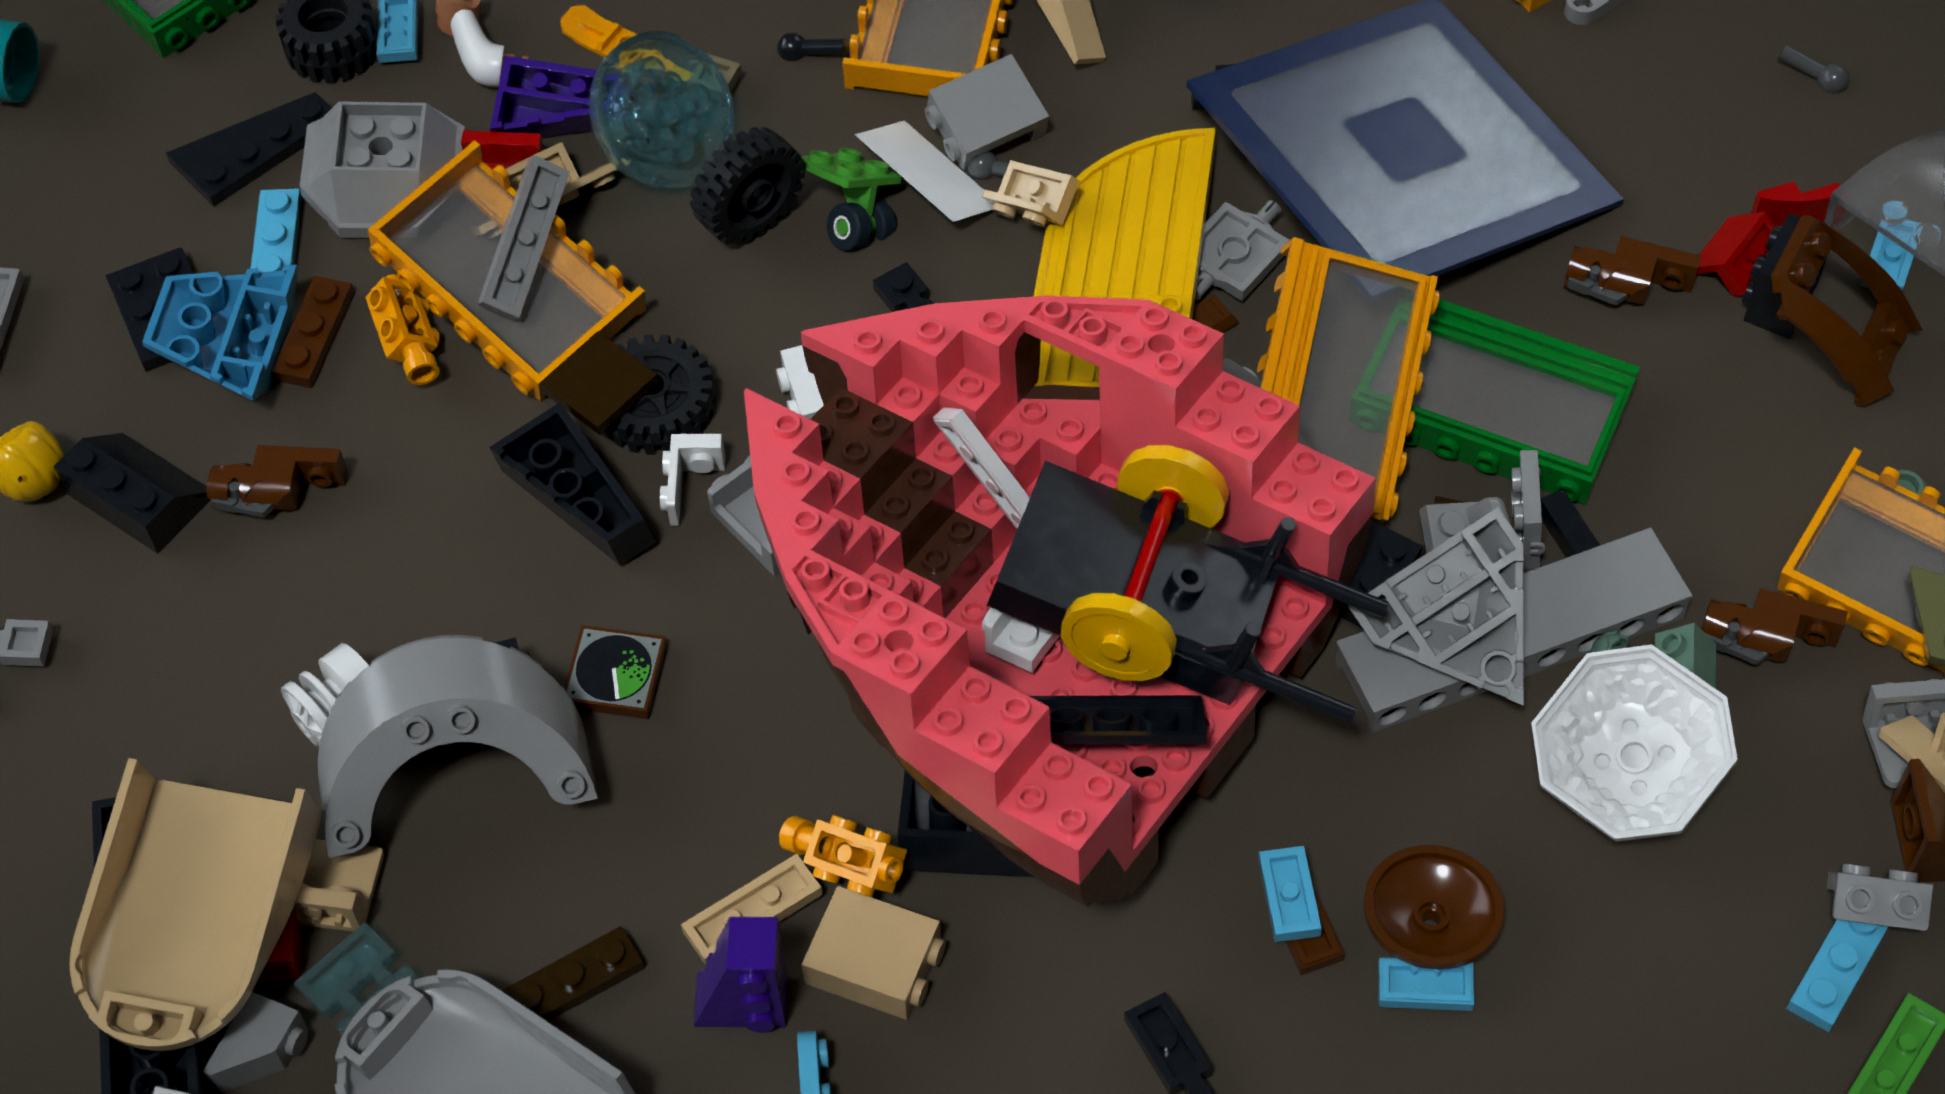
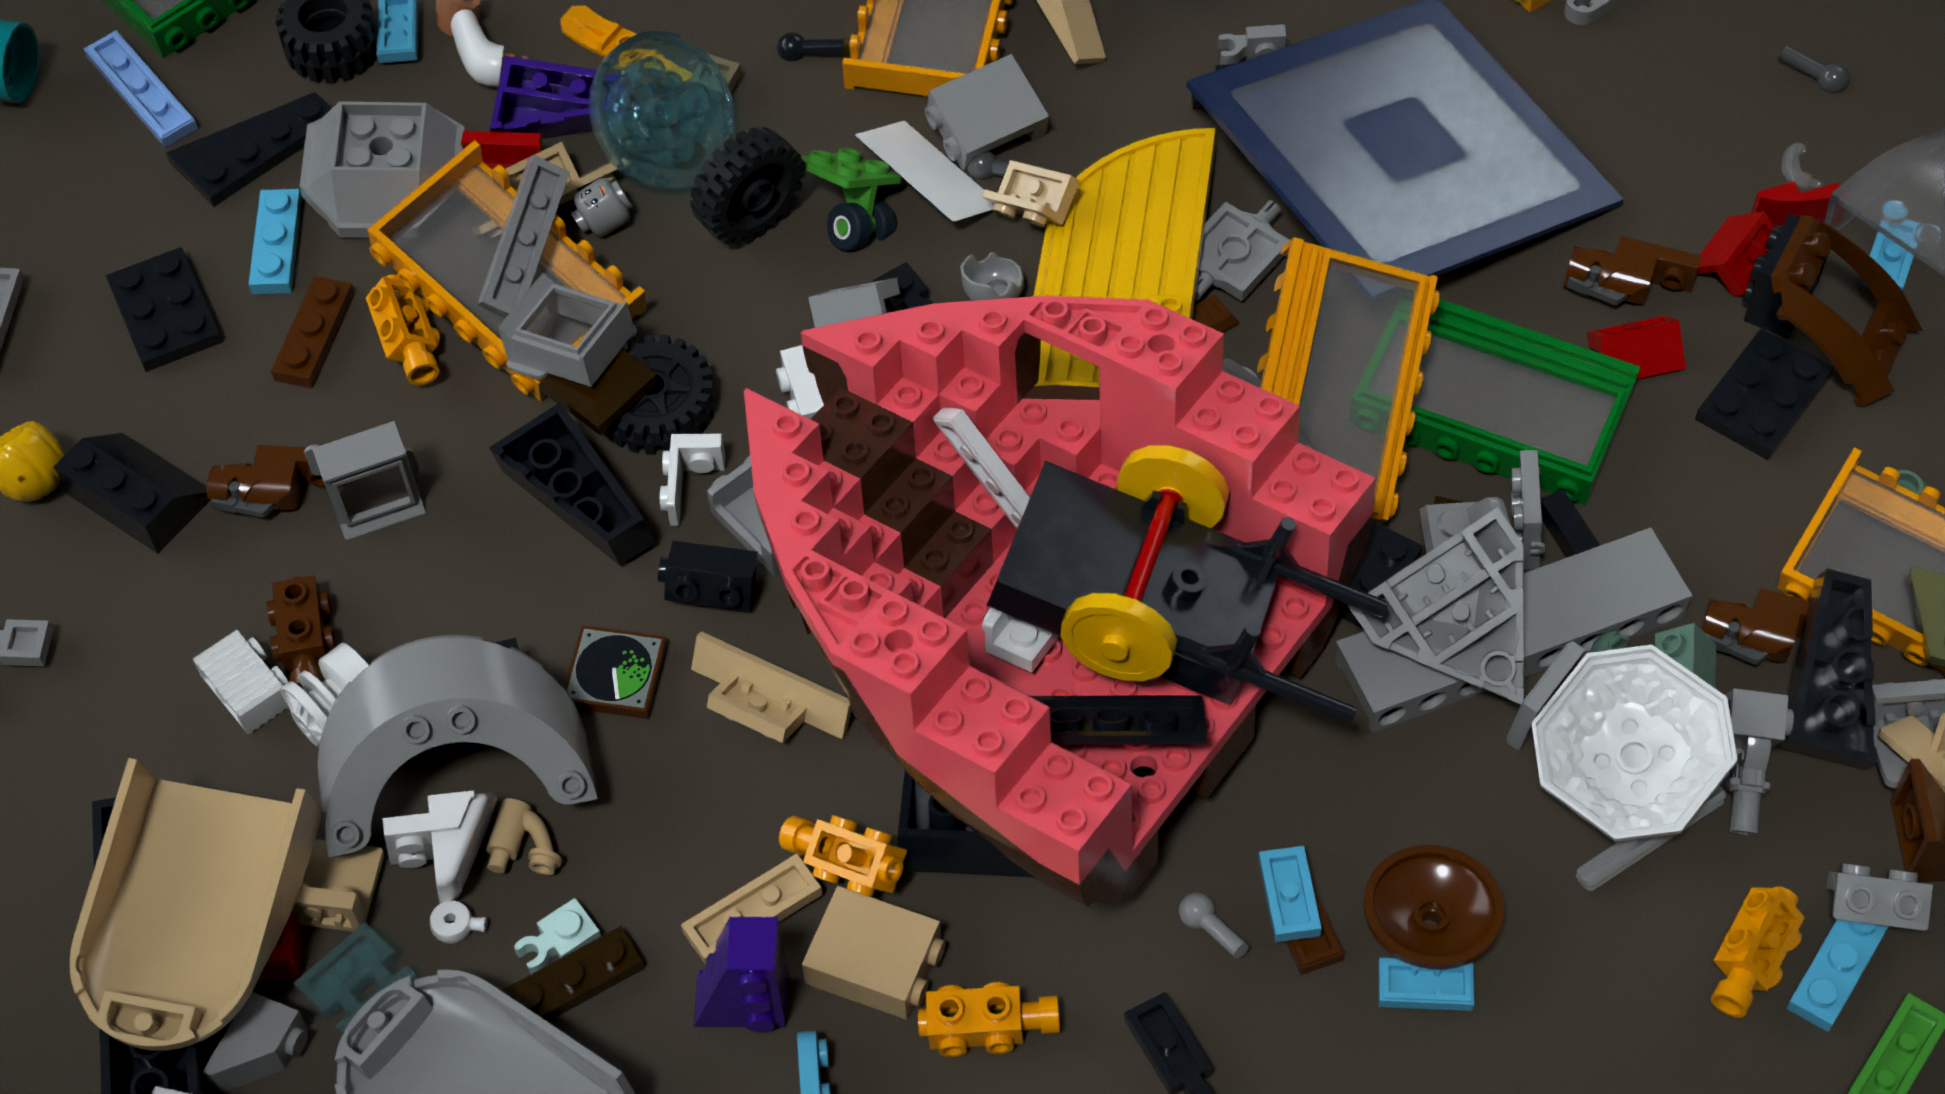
dark azure wedge [142,265,298,401] -> none
none -> light blue tile [84,30,198,148]
none -> white brick [193,630,289,734]
none -> reddish brown brick [266,575,336,690]
none -> light grey piece [304,421,426,541]
none -> white piece [383,790,497,904]
none -> white piece [430,900,488,944]
none -> tan plant [486,798,562,875]
none -> light grey piece [498,273,637,387]
none -> light aqua plate [514,898,601,974]
none -> light grey head [571,178,633,237]
none -> black brick [658,540,758,611]
none -> tan bracket [691,631,852,743]
none -> light grey panel [808,278,900,328]
none -> light orange brick [918,982,1060,1057]
none -> light grey hair [960,252,1024,301]
none -> light grey bar [1179,892,1248,959]
none -> light grey plate [1218,24,1286,65]
none -> light grey tile [1506,641,1586,751]
none -> light grey axle [1575,785,1727,891]
none -> red panel [1587,315,1686,379]
none -> black plate [1695,328,1834,460]
none -> light orange brick [1711,886,1805,1018]
none -> light grey brick [1725,688,1794,836]
none -> black wedge [1776,568,1877,770]
none -> clear piece [1781,143,1822,189]

